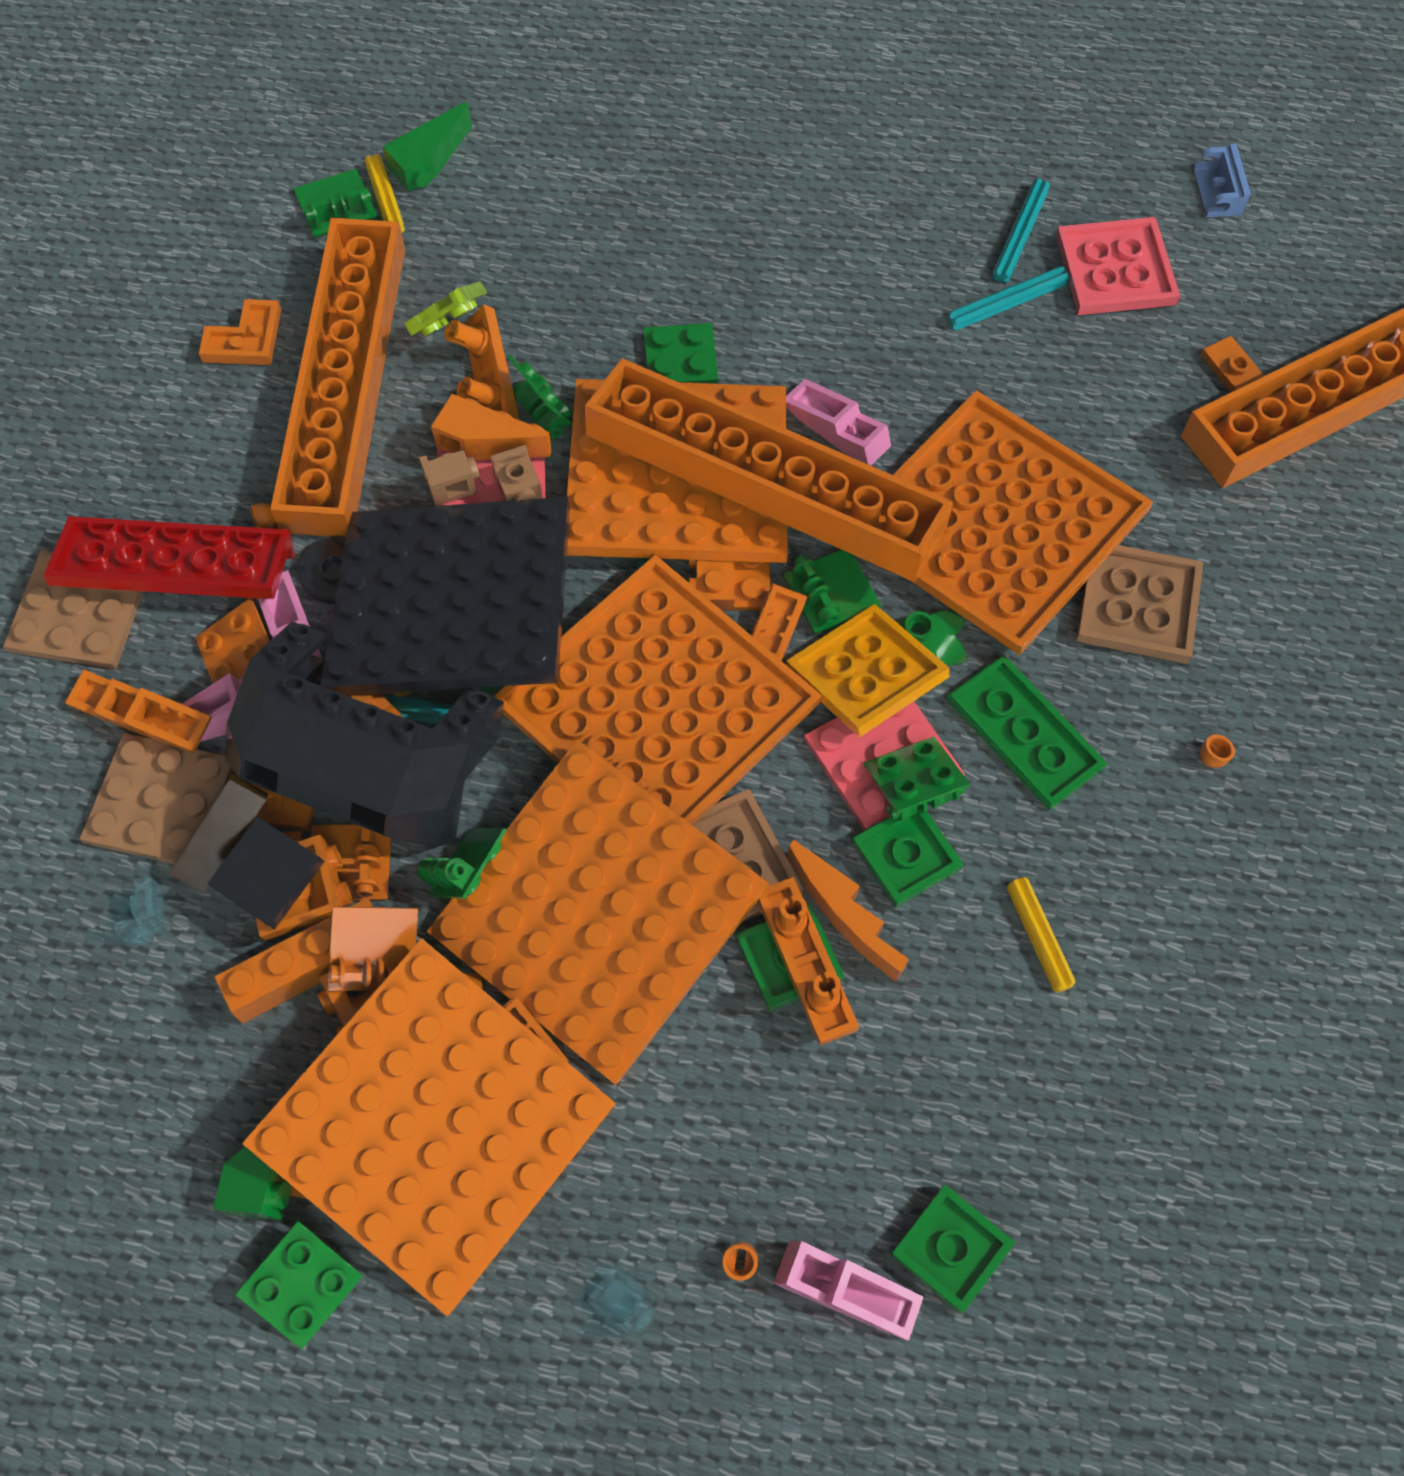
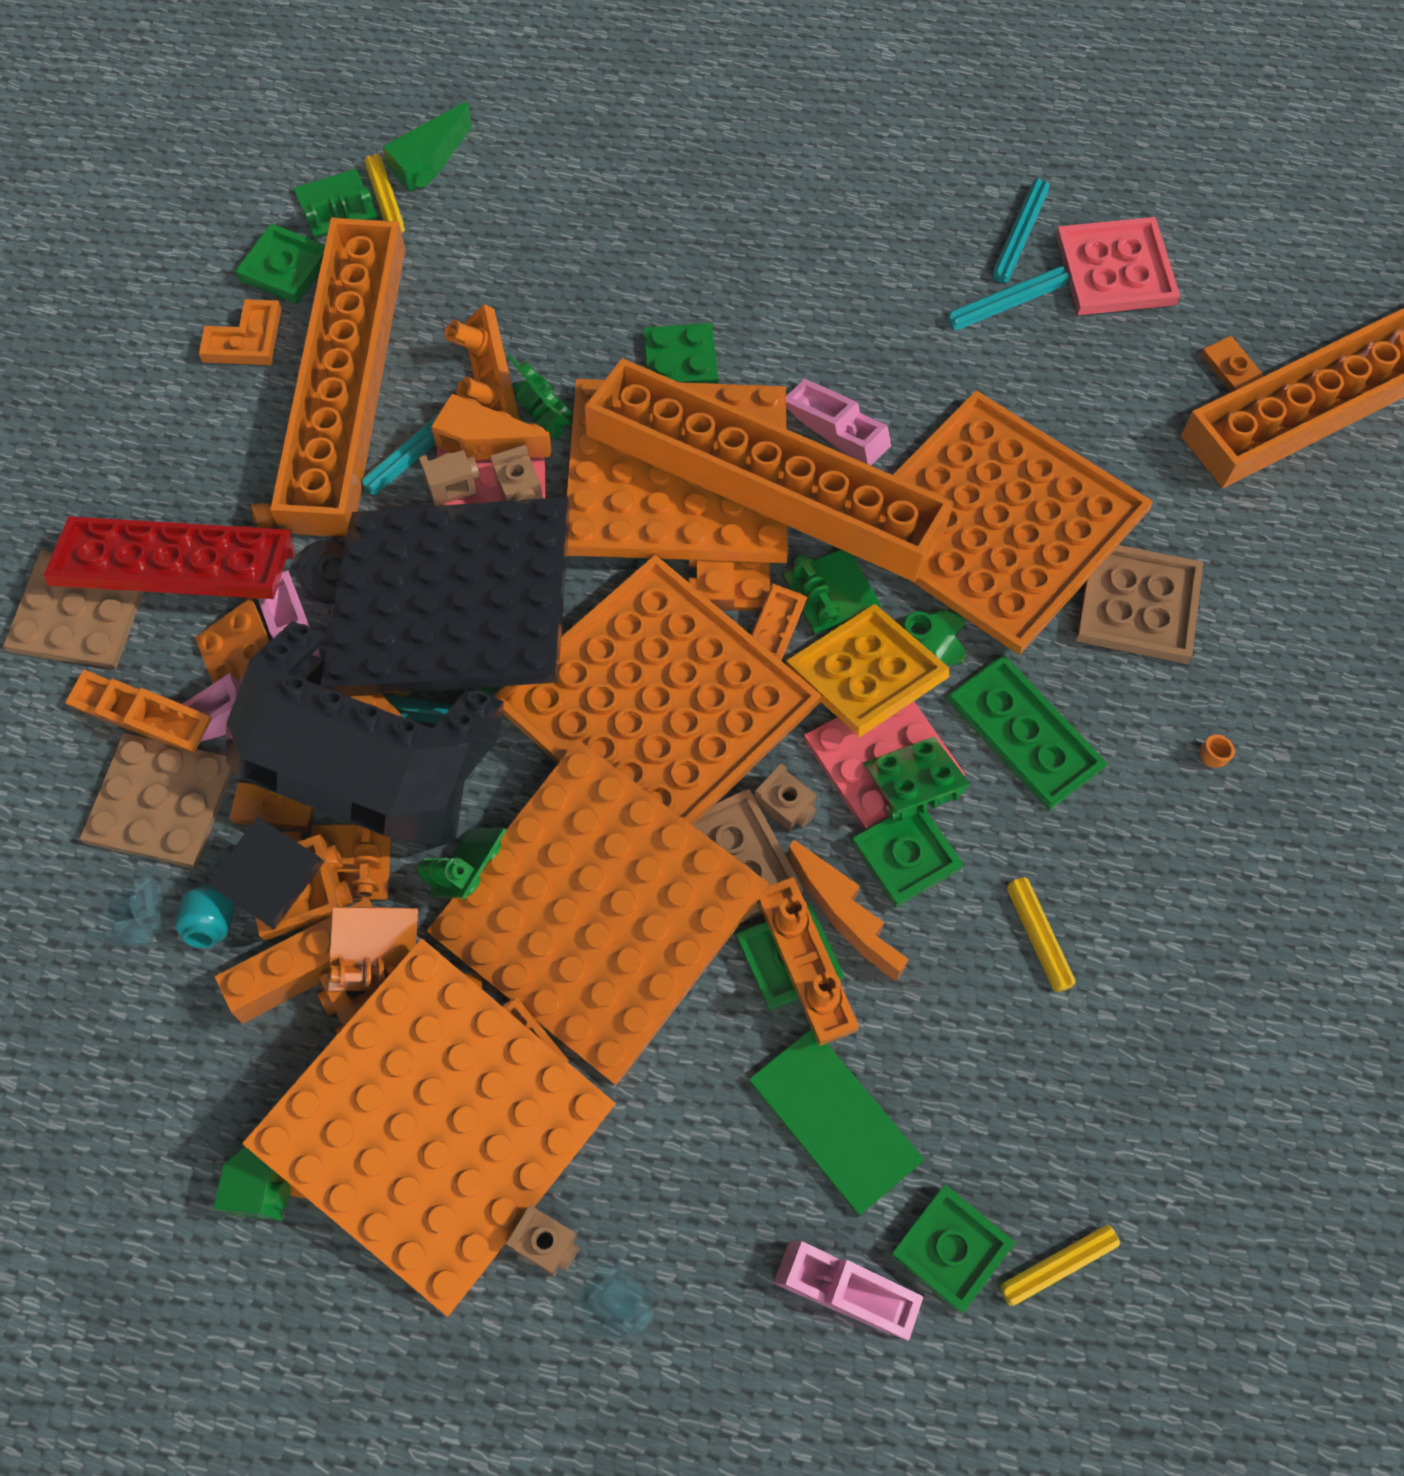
dark brown tile [169,774,268,893] -> none
green hinge [235,1221,363,1350] -> none
lime wing [404,281,487,337] -> none
orange hinge [722,1241,758,1281] -> none
medium blue hinge [1193,143,1251,217] -> none
none -> teal head [175,885,234,949]
none -> green plate [235,223,325,304]
none -> teal axle [361,411,441,496]
none -> medium nougat brick [506,1204,579,1276]
none -> green tile [749,1029,924,1217]
none -> medium nougat brick [755,764,817,832]
none -> yellow axle [1000,1225,1120,1306]

